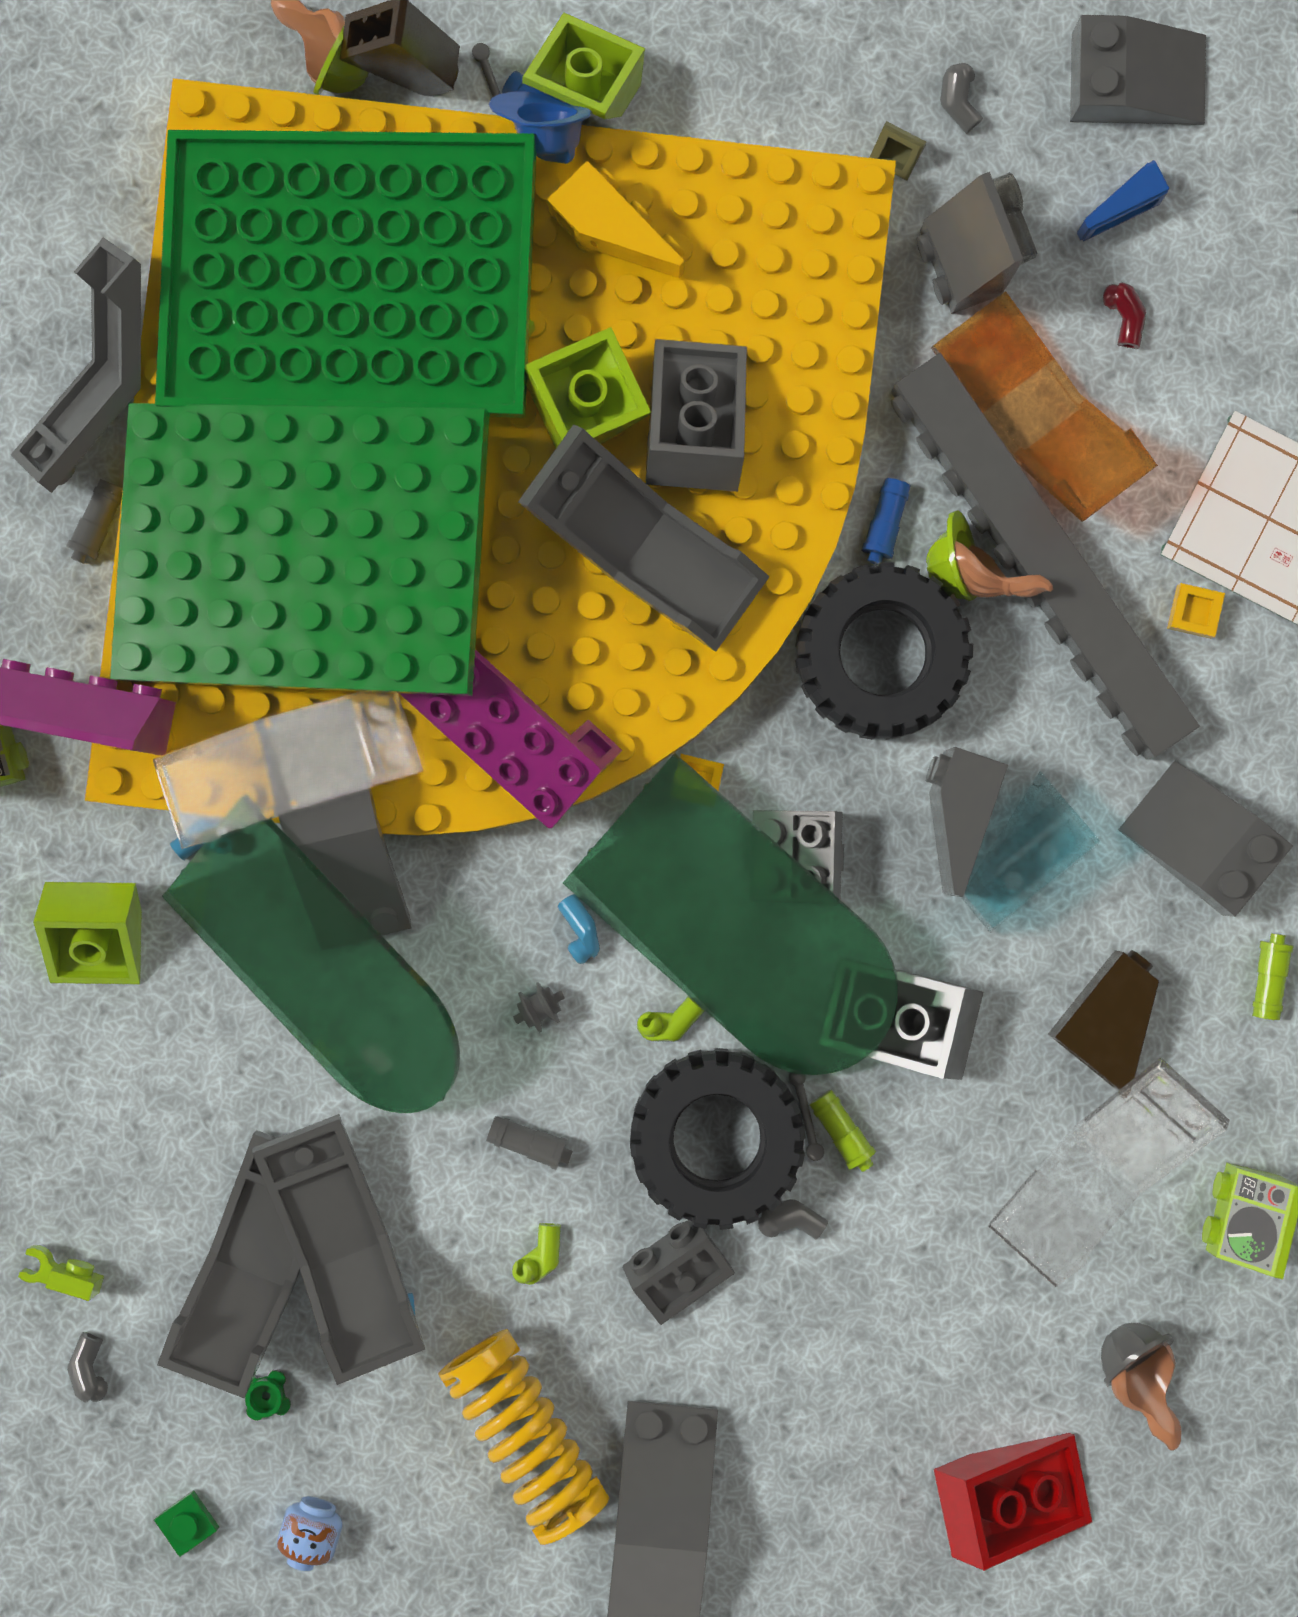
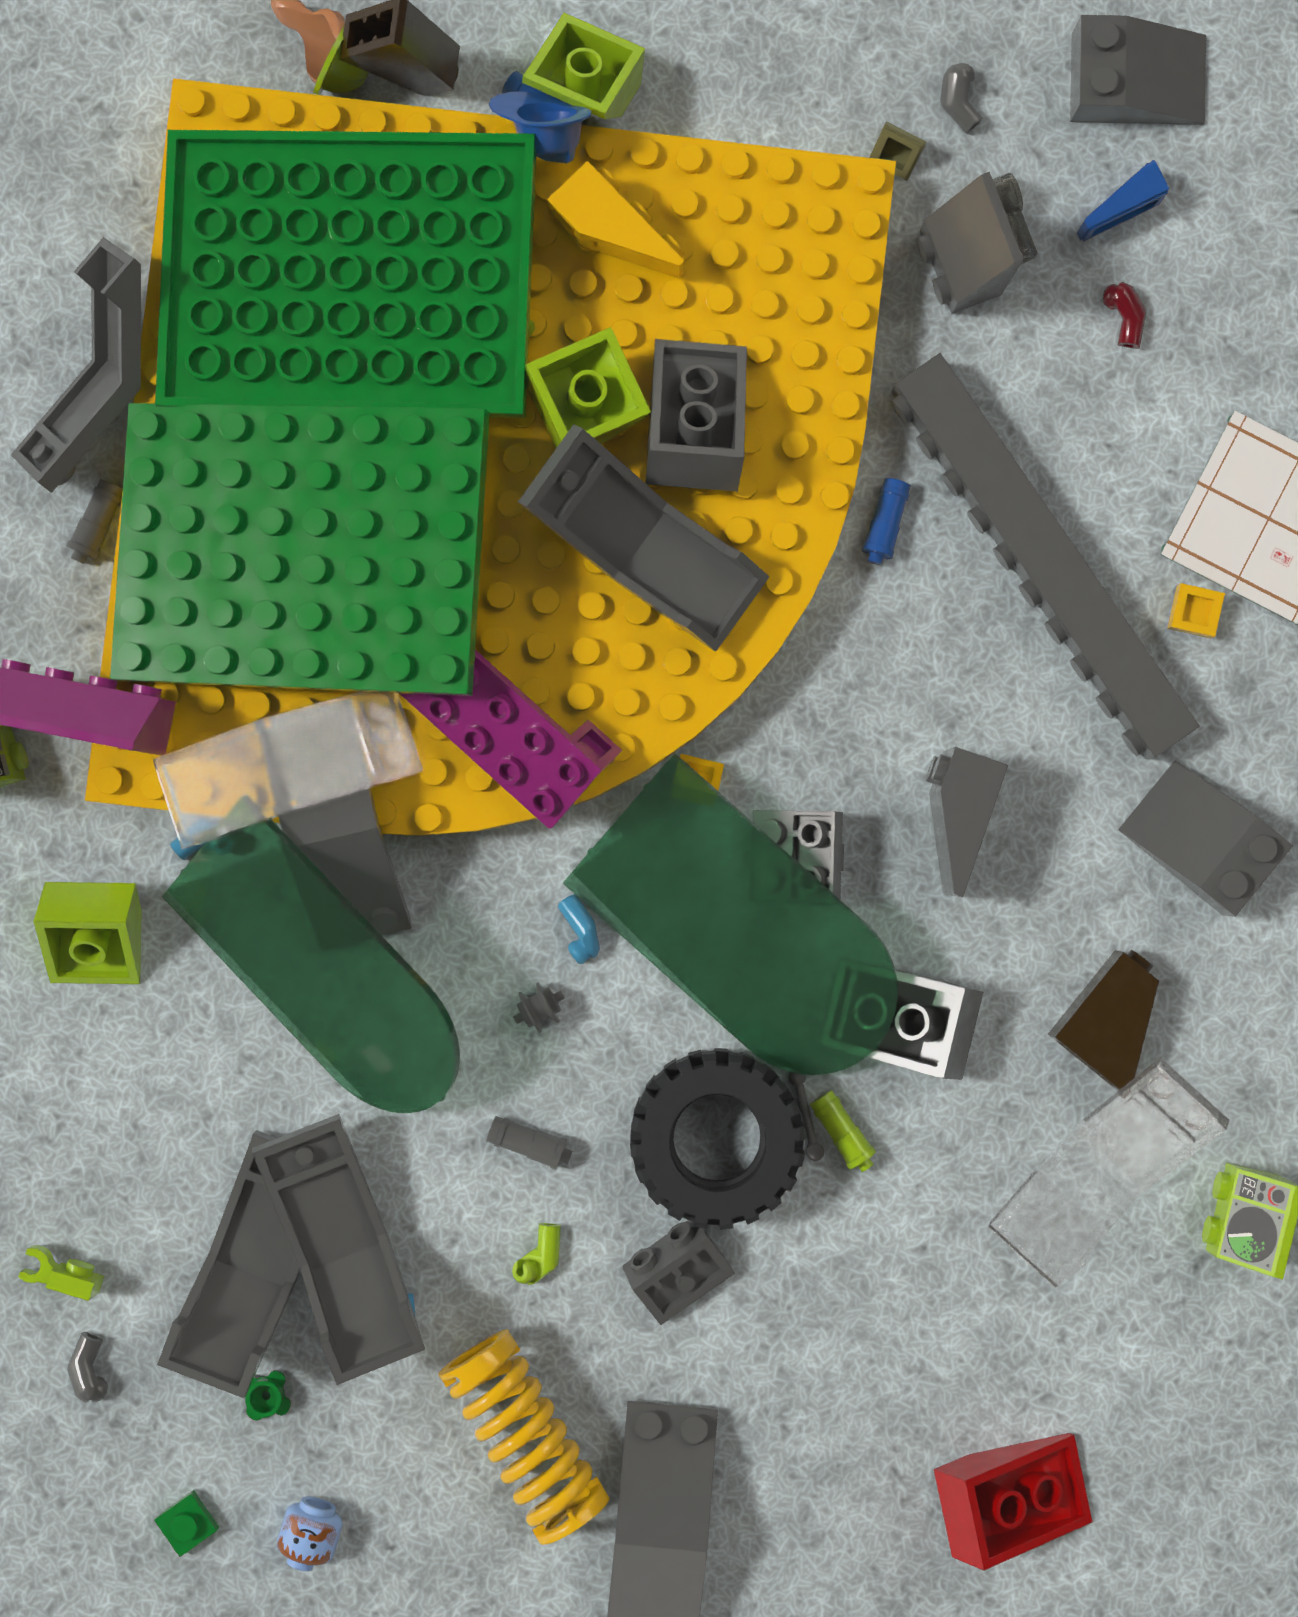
dark grey hinge [472,43,501,97] -> none
lime arm [637,996,705,1042] -> none
dark grey arm [758,1199,828,1240] -> none
black tyre [795,562,974,740] -> none
piece [926,510,1053,601] -> none
clear orange windscreen [931,291,1158,522] -> none
clear light blue wedge [961,771,1100,933] -> none
nougat piece [1101,1323,1181,1451] -> none
lime piece [1252,933,1294,1020] -> none

